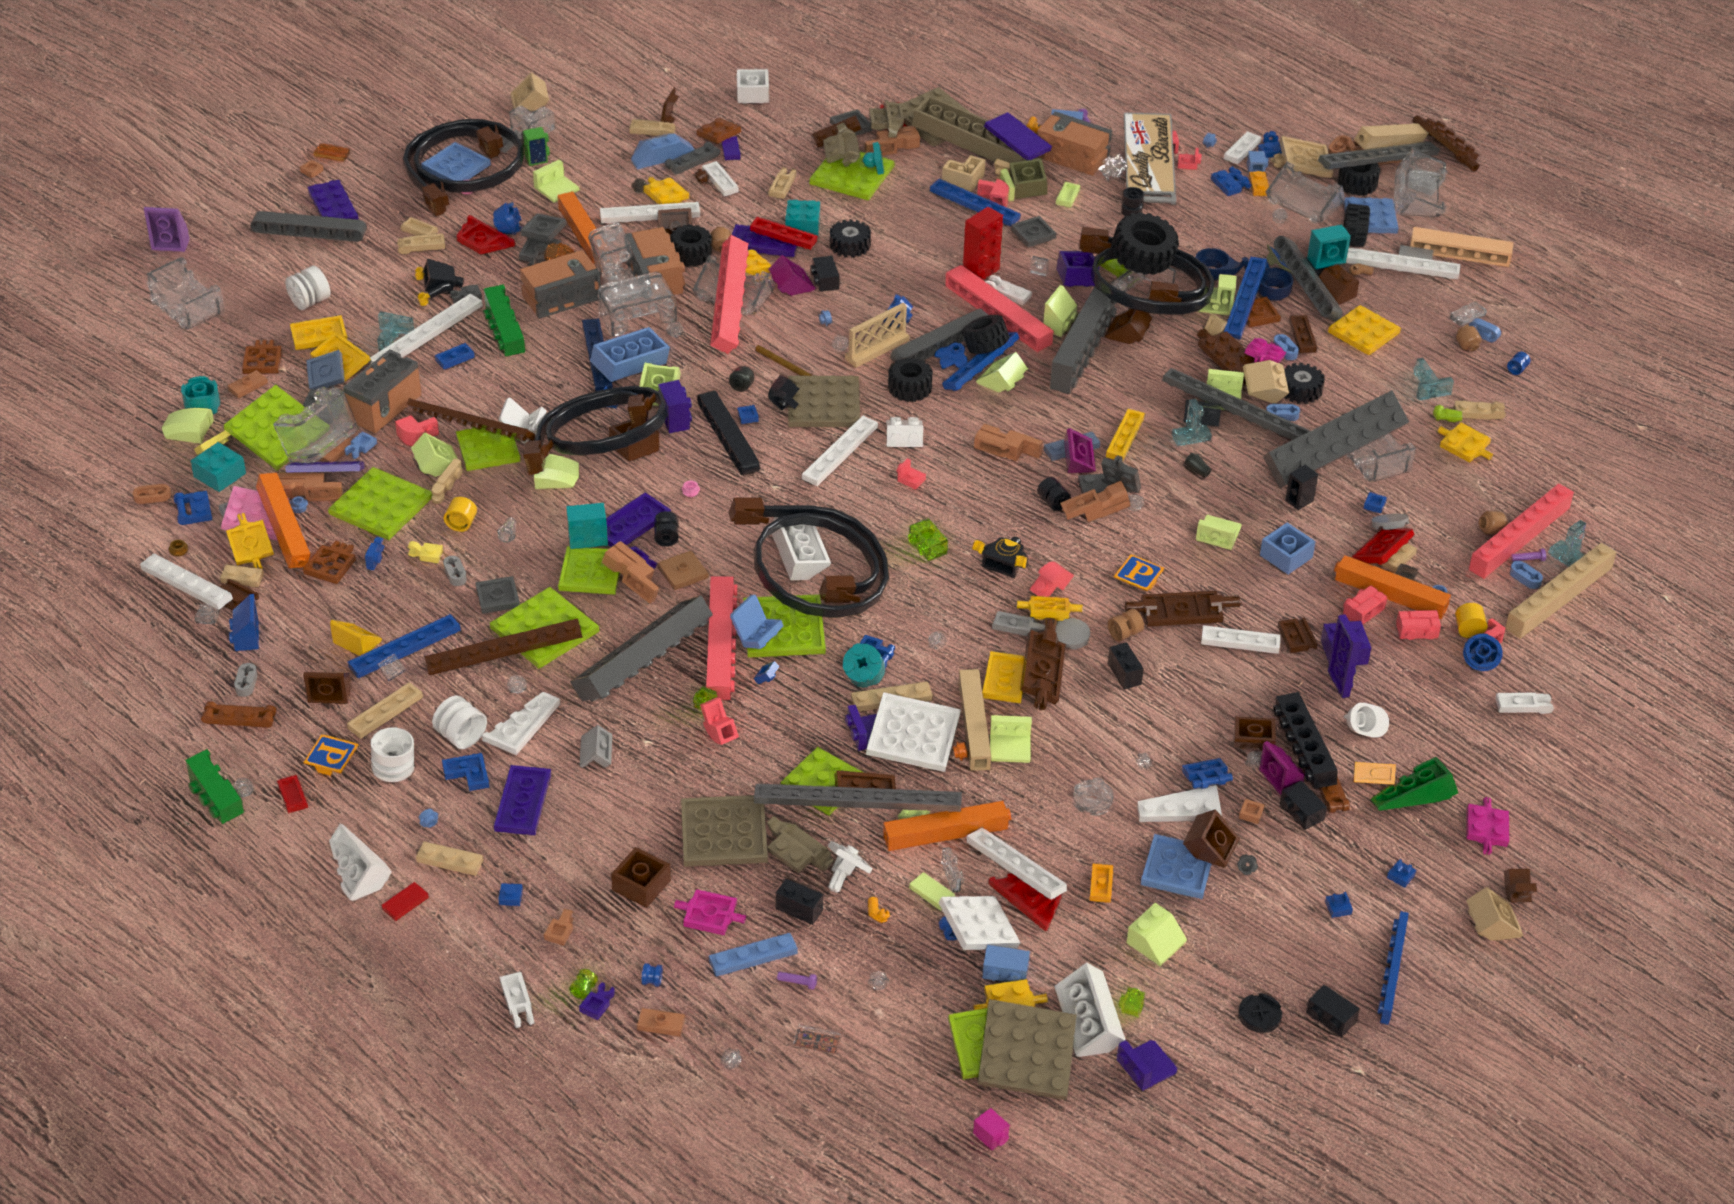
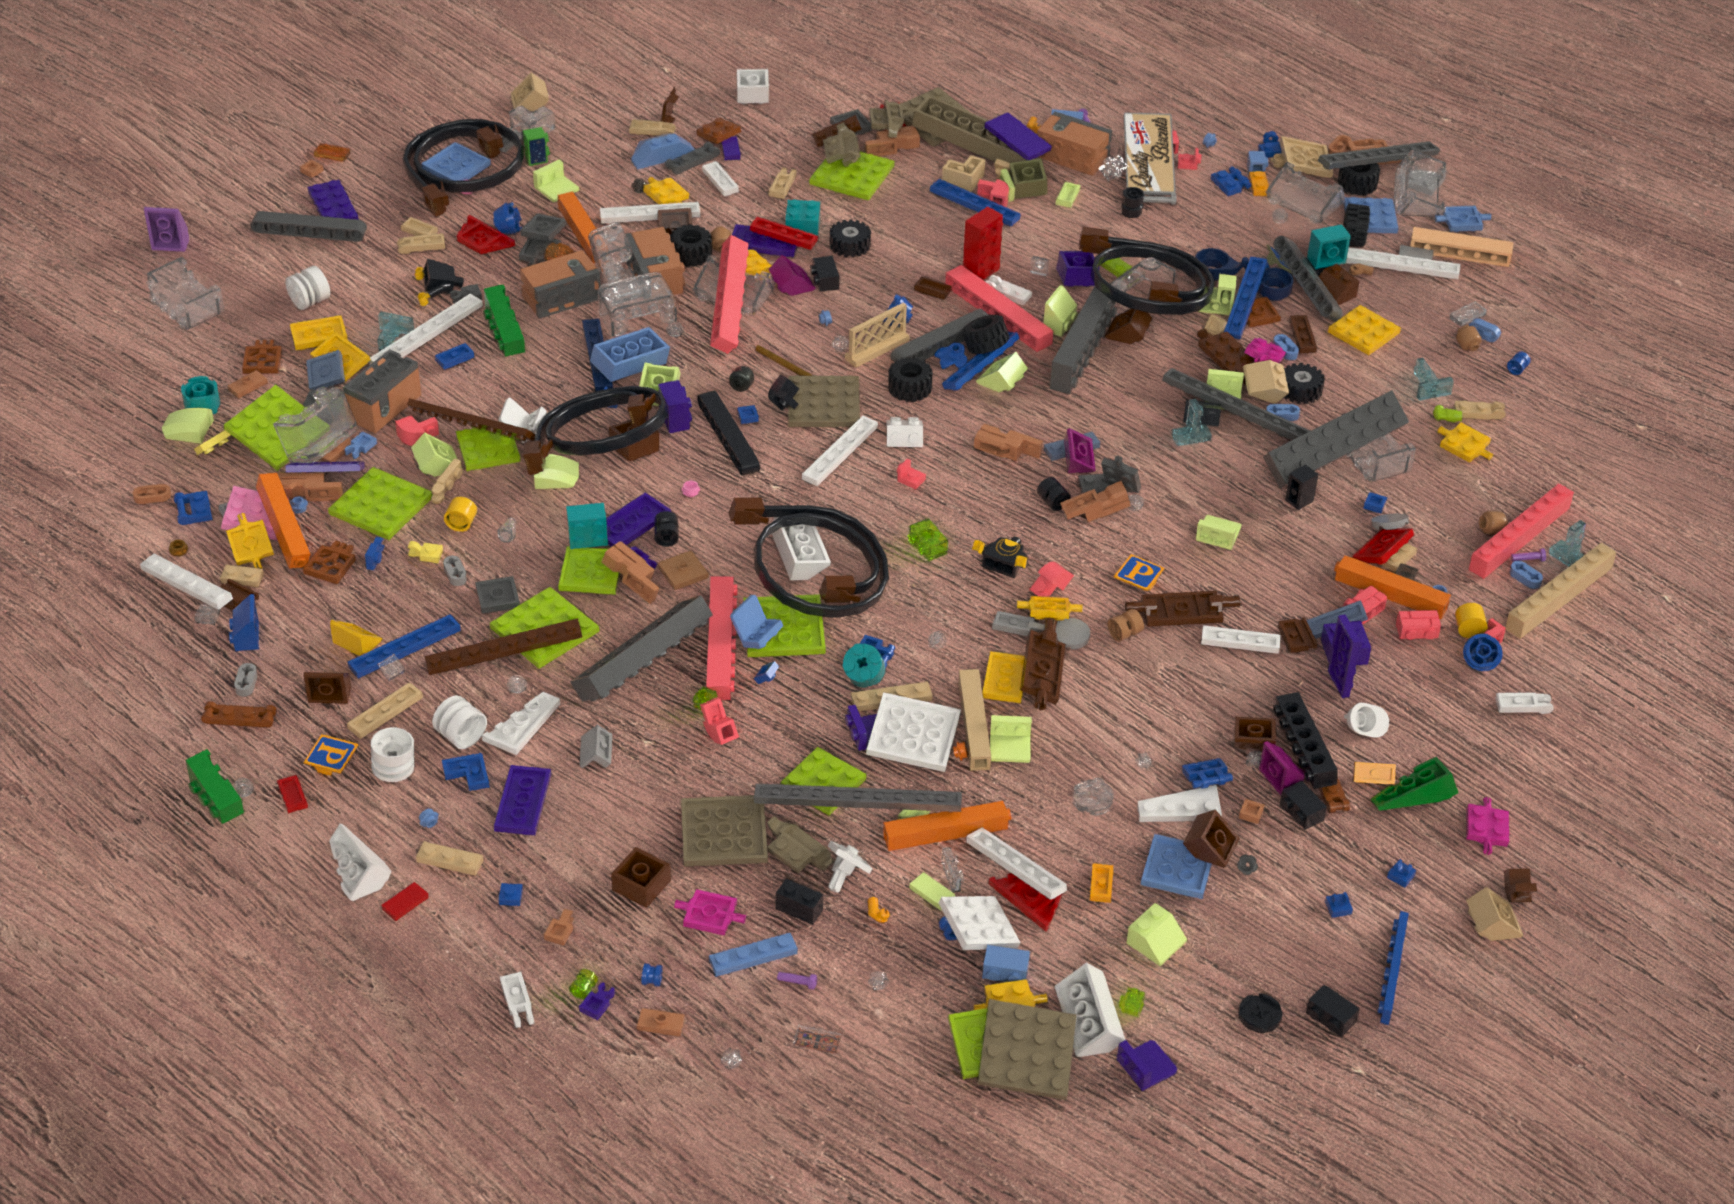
teal brick [191,442,246,492] -> none
reddish brown plate [694,168,709,184] -> none
reddish brown plate [834,770,896,789] -> none
teal tile [863,142,884,175] -> none
dark pink brick [973,1108,1010,1150] -> none
dark grey plate [1011,216,1057,248] -> none
yellow plate [1106,409,1145,461] -> none
black brick [1107,642,1144,690] -> none
black tyre [1111,212,1179,275] -> none
pearl dark grey cone [1184,453,1212,478] -> none
white plate [1224,131,1261,164] -> none
medium blue brick [1260,522,1316,574] -> none
tan brick [1354,124,1428,149] -> none
reddish brown plate [1412,115,1480,172] -> none
none -> reddish brown tile [914,276,952,300]
none -> sand blue plate [1306,600,1368,639]
none -> medium blue plate [1435,206,1491,232]

